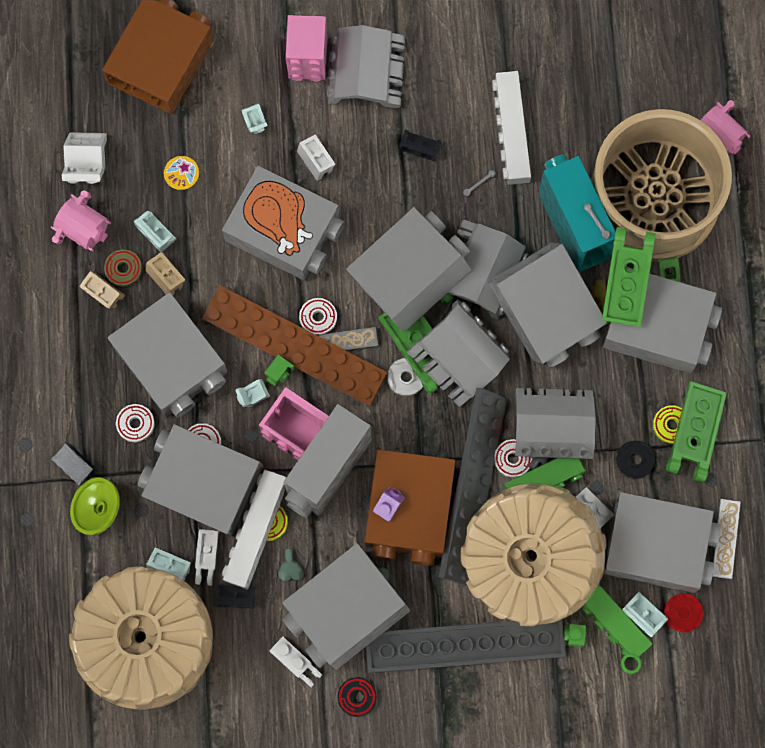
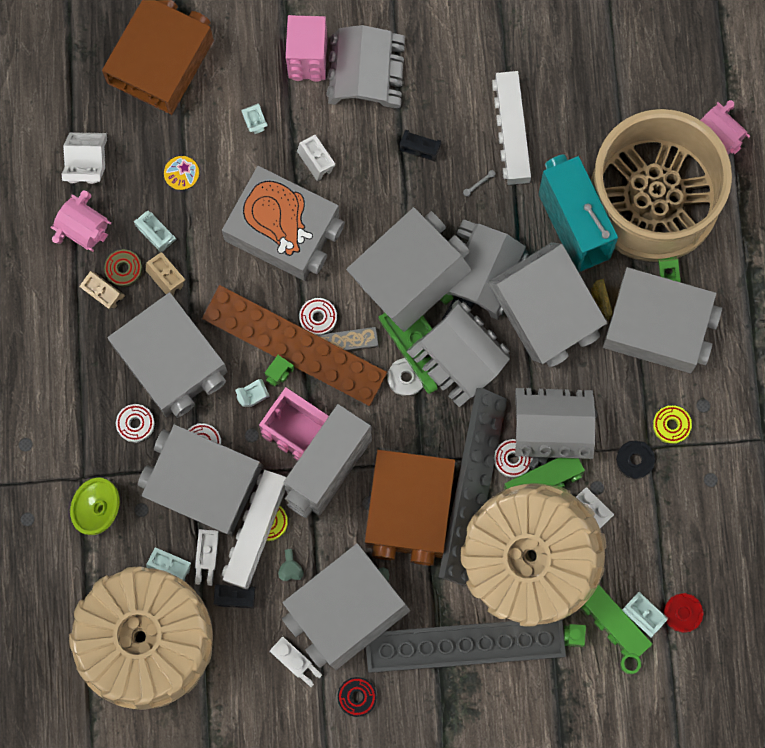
hinge [51,443,98,485] -> none
bracket [373,487,405,522] -> none
bright green hinge [602,227,656,327] -> none
light grey brick [603,492,721,593] -> none
bright green hinge [666,381,727,483] -> none
tile [712,499,740,579] -> none

